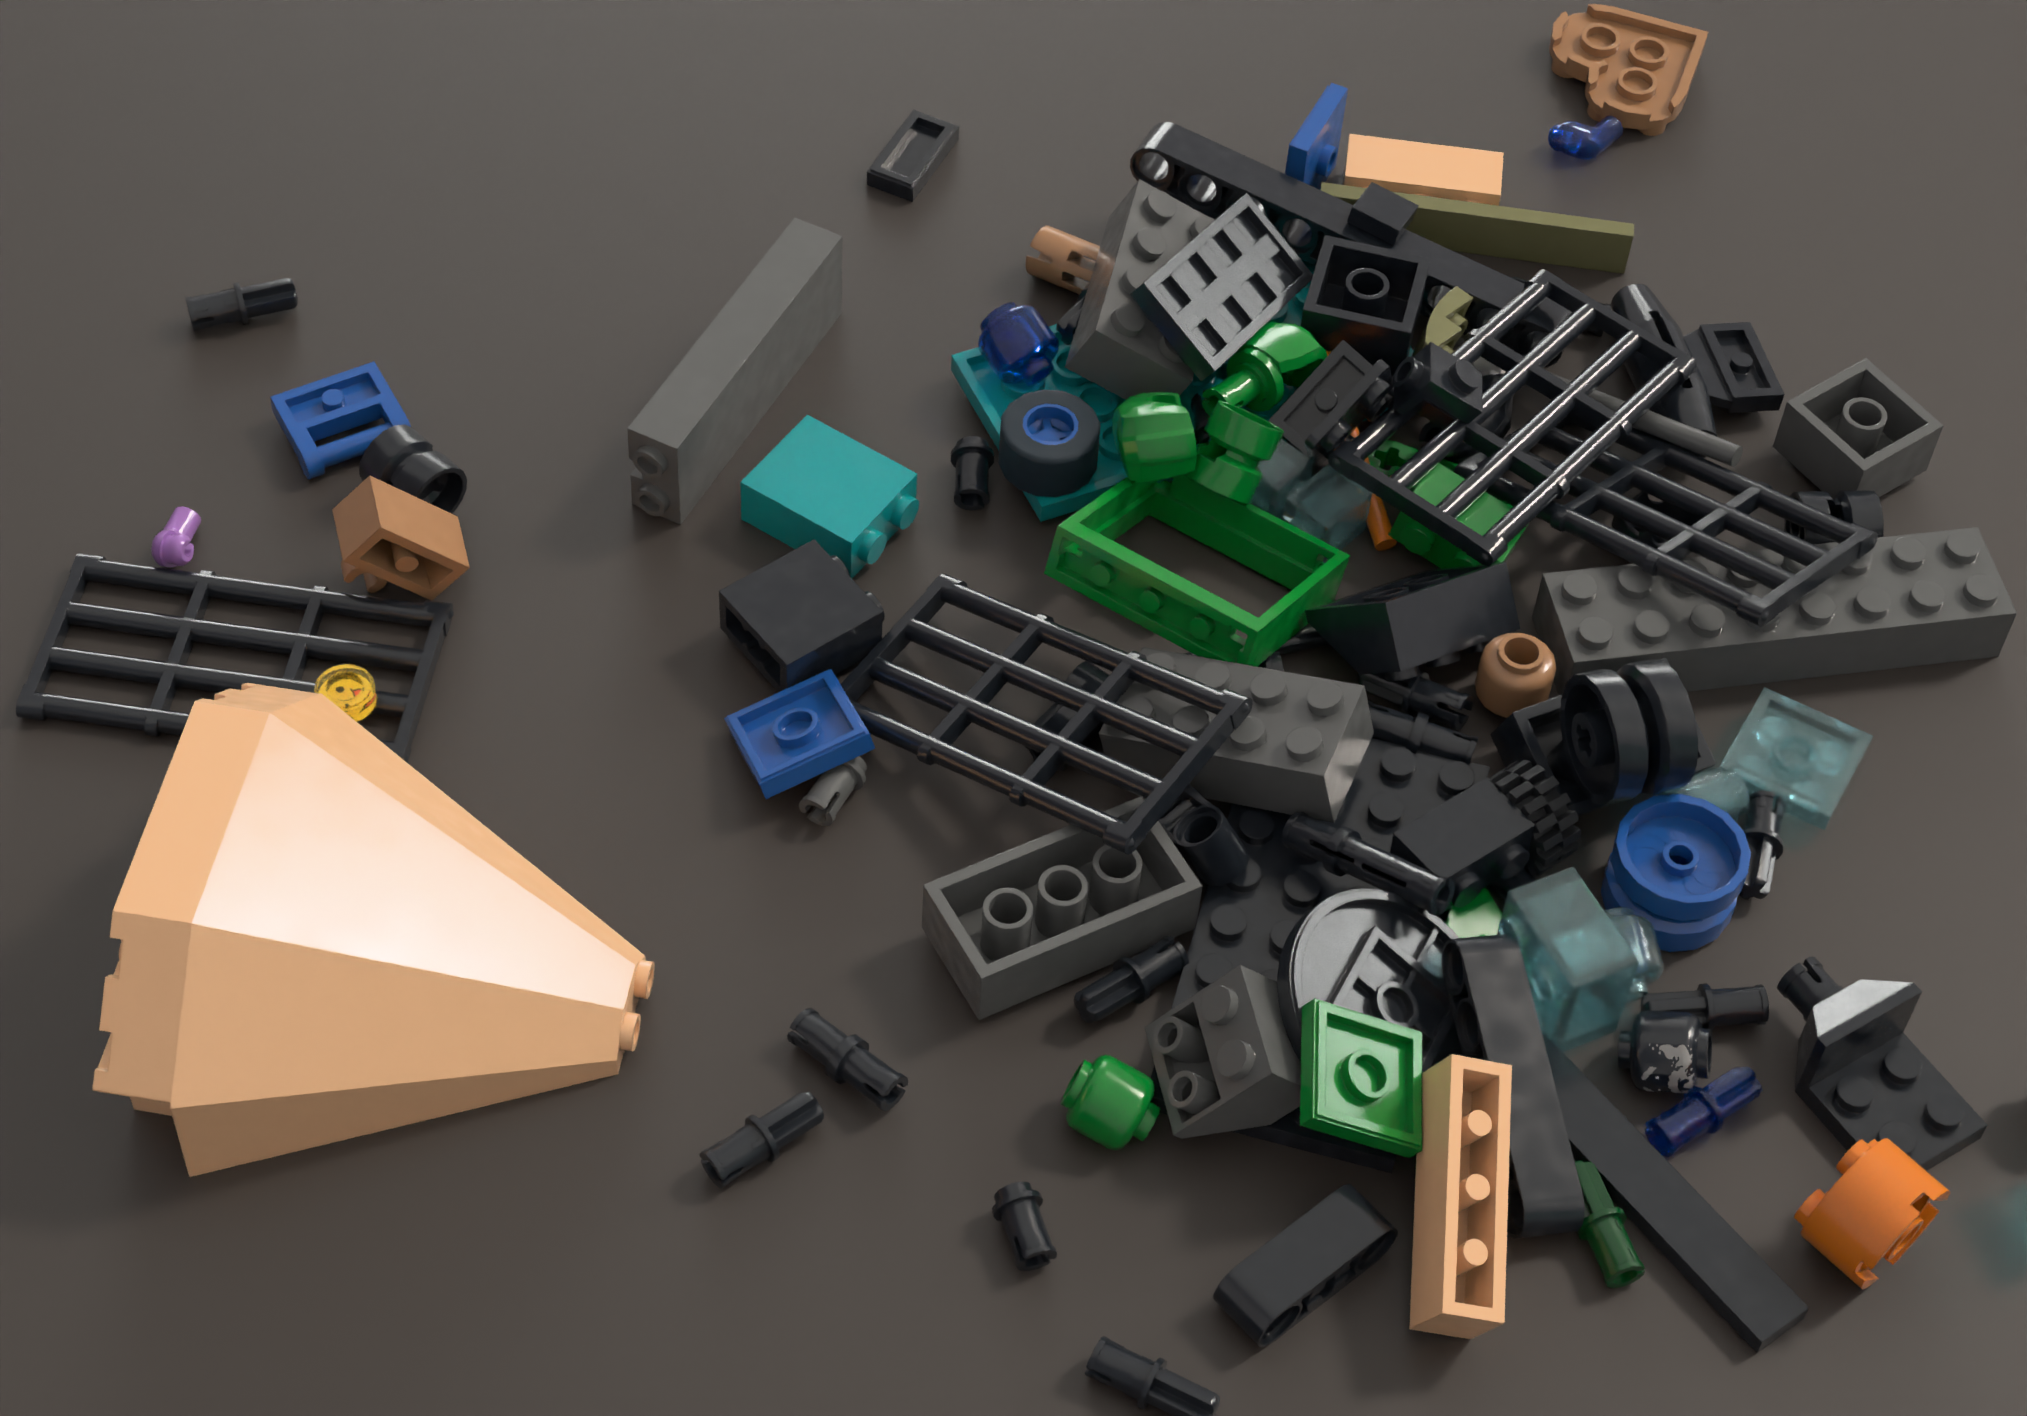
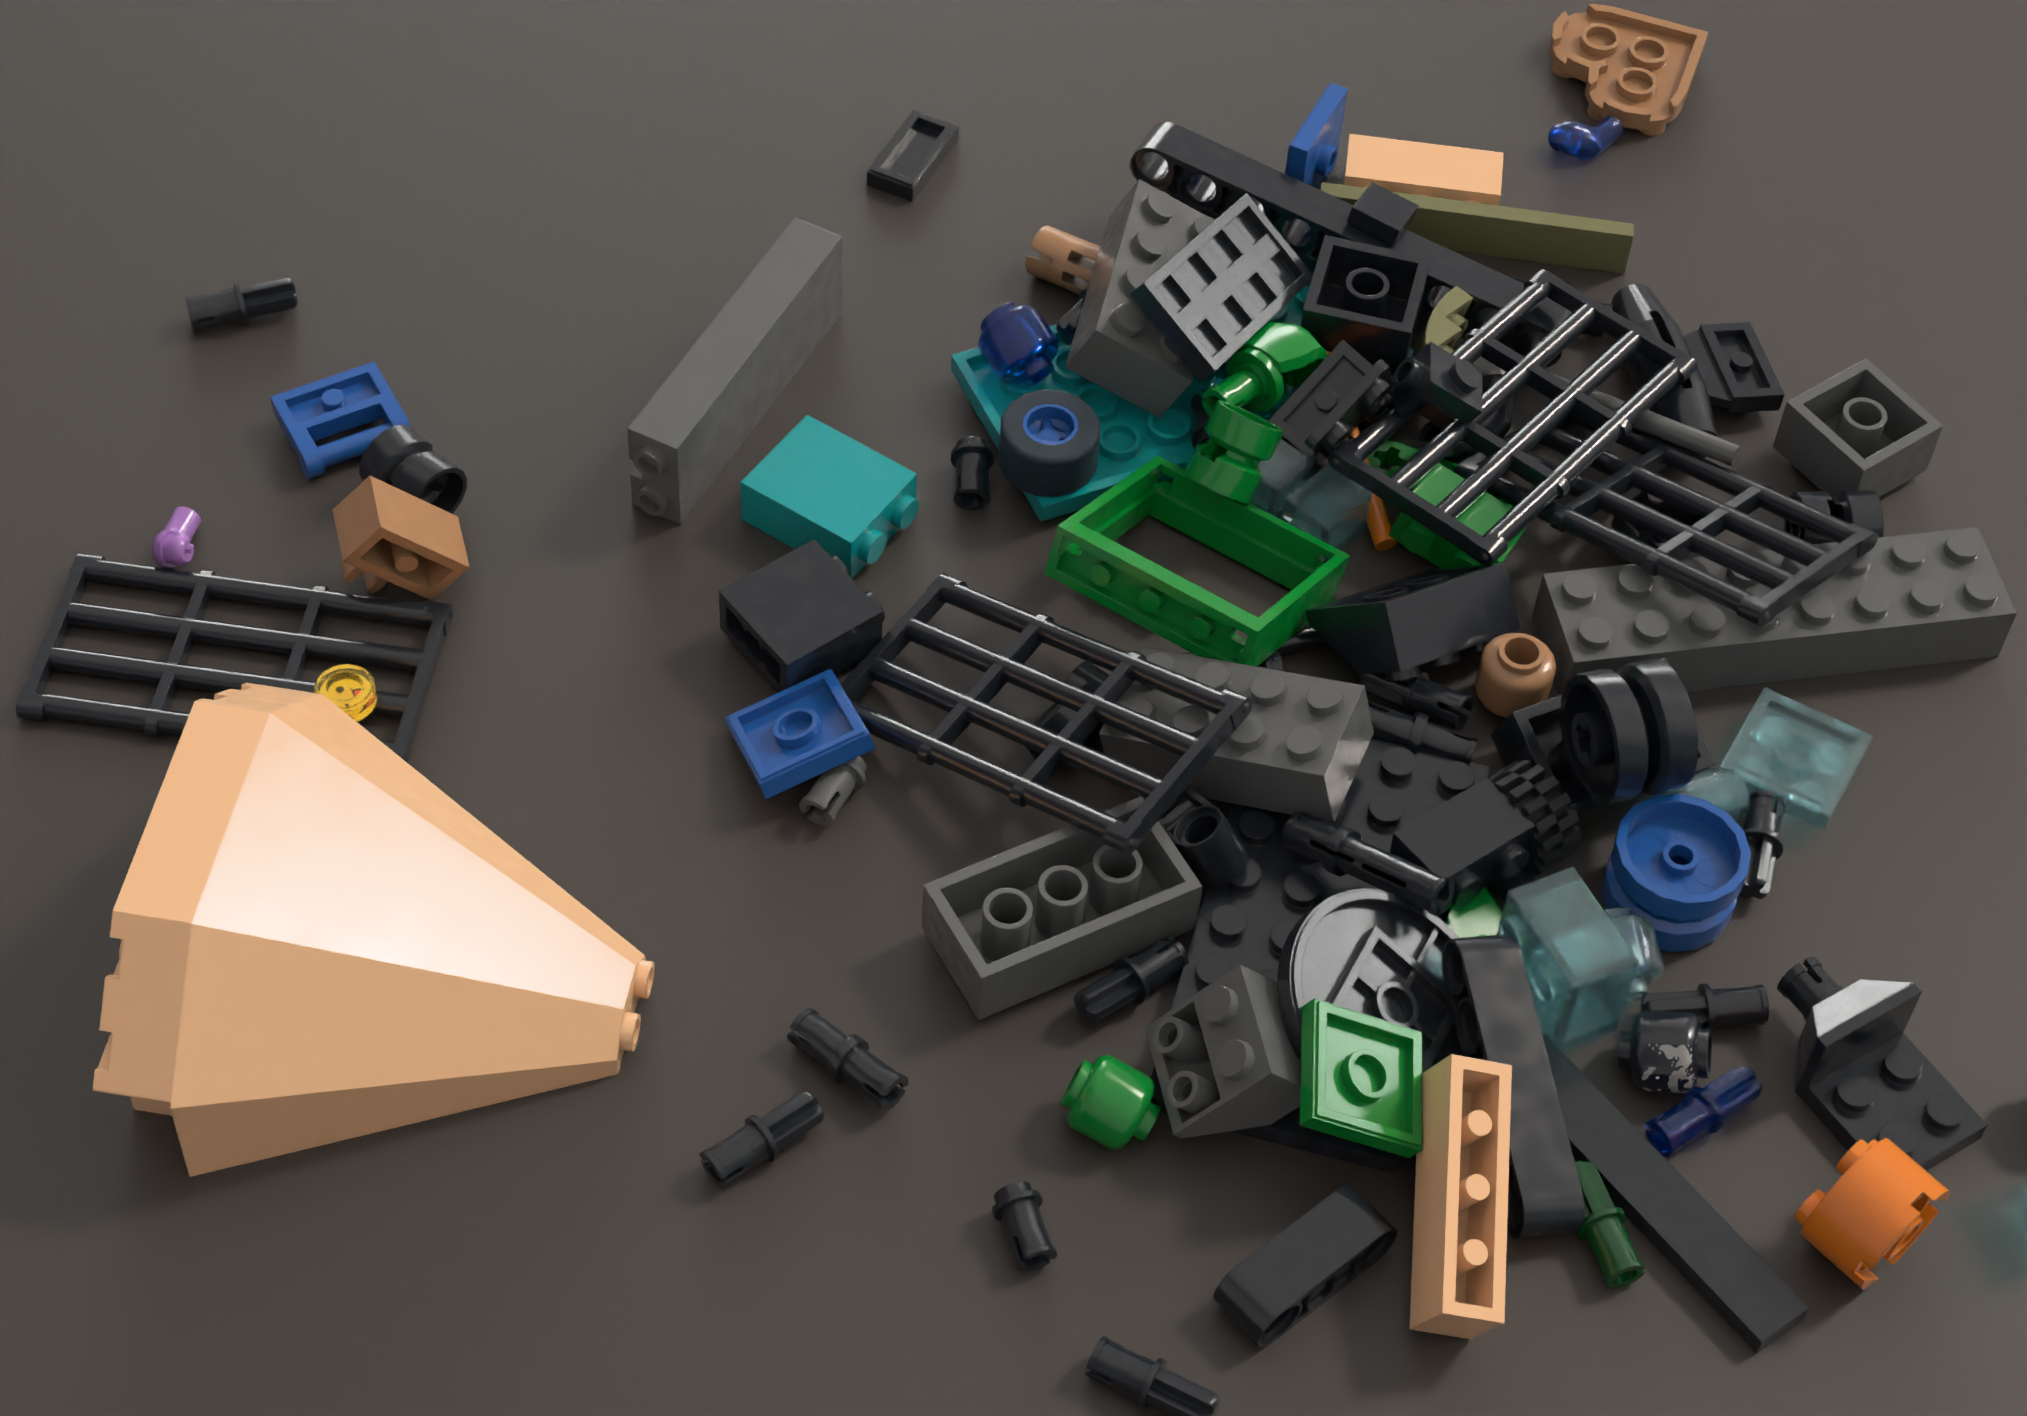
green piece [1112,392,1197,482] -> none

